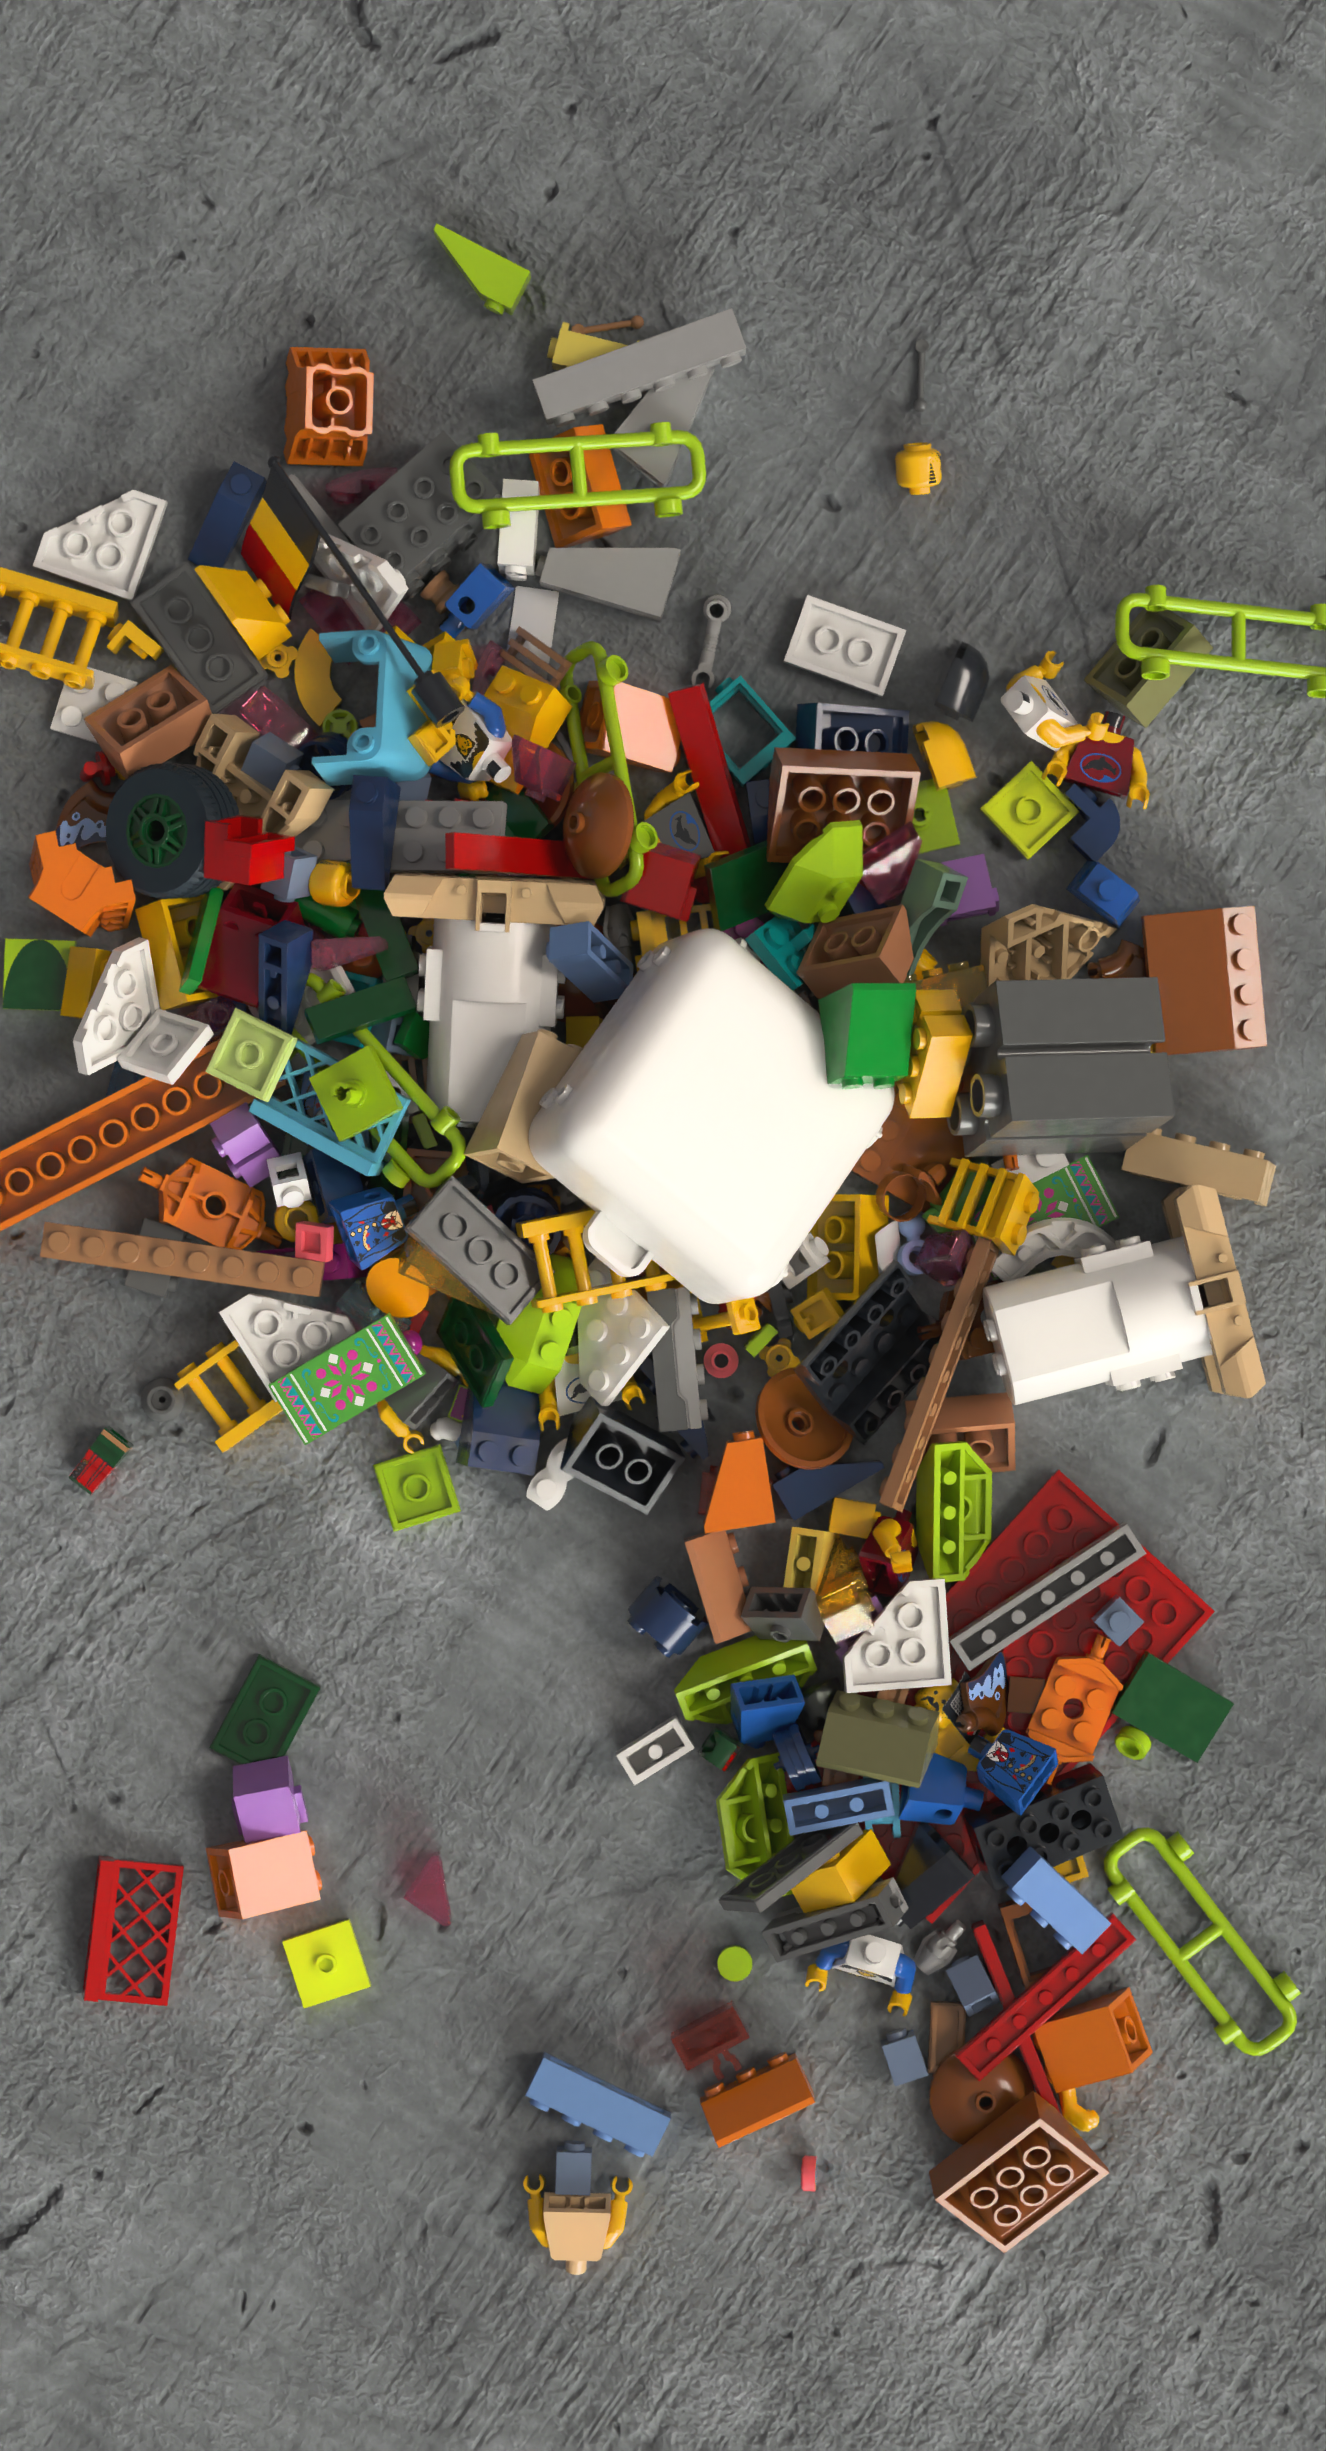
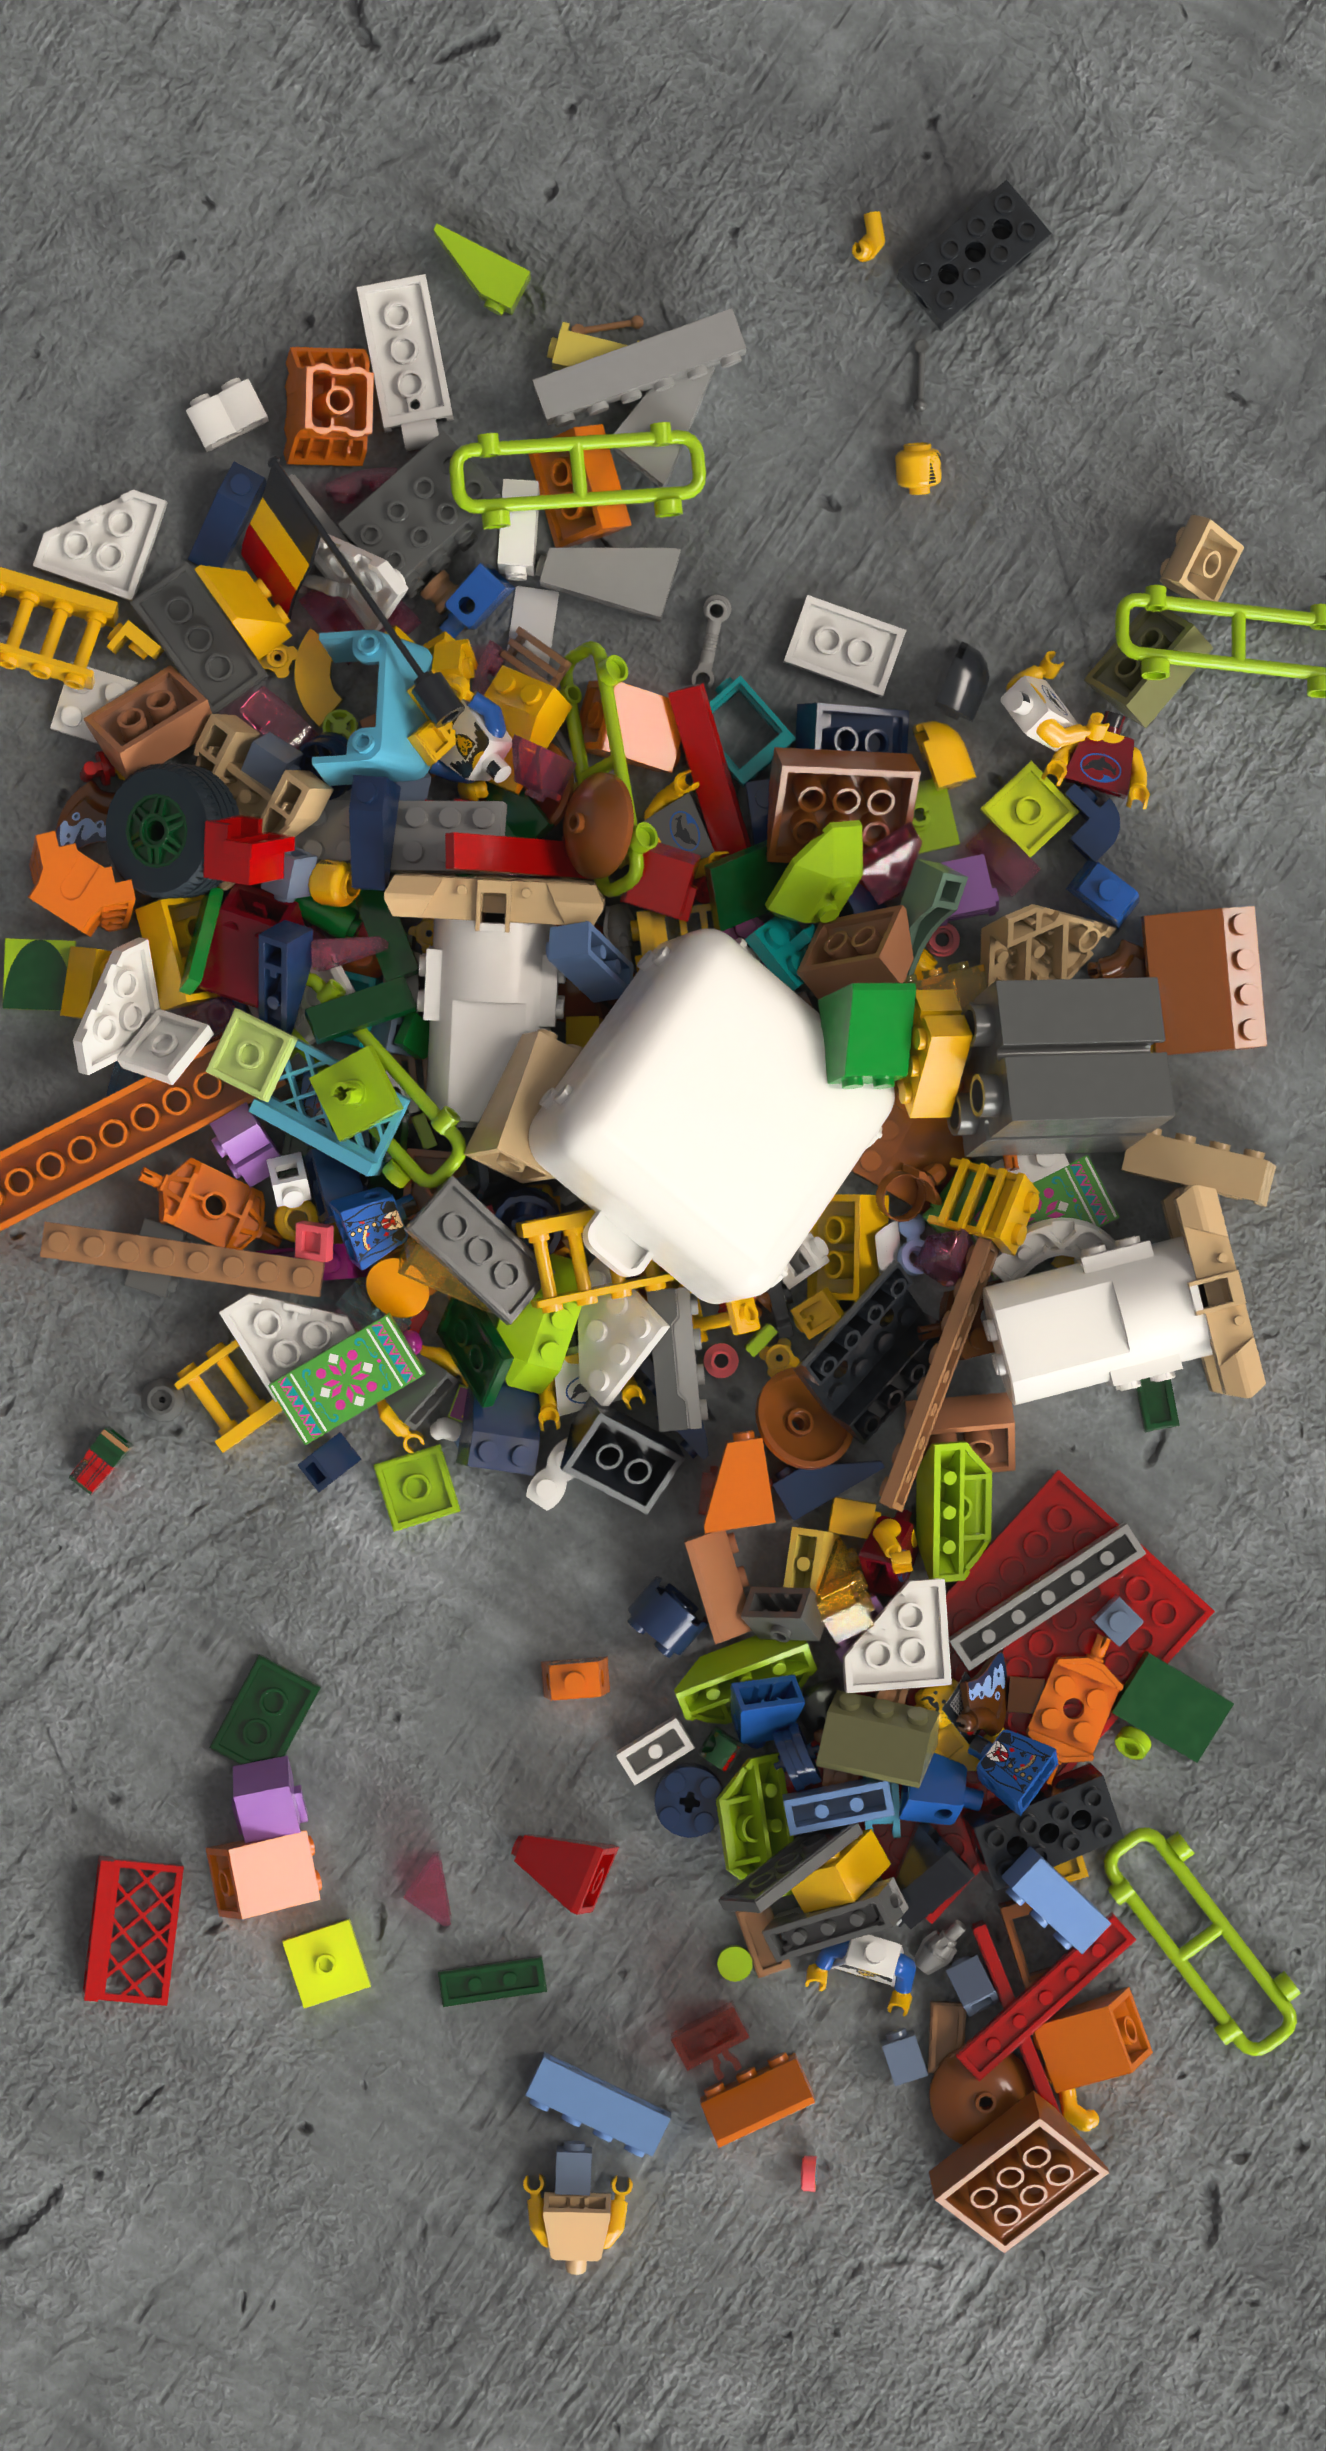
none -> white brick [186,378,269,452]
none -> dark blue brick [298,1432,362,1492]
none -> white hinge [357,274,454,452]
none -> dark green tile [438,1955,547,2007]
none -> red slope [511,1834,619,1915]
none -> orange torso [541,1656,610,1700]
none -> dark blue brick [654,1763,723,1838]
none -> medium nougat tile [735,1906,791,1978]
none -> yellow arm [852,211,885,262]
none -> black brick [897,180,1052,332]
none -> coral plate [926,923,960,957]
none -> clear pink slope [965,821,1041,897]
none -> dark green tile [1136,1377,1180,1432]
none -> tan brick [1160,515,1244,601]

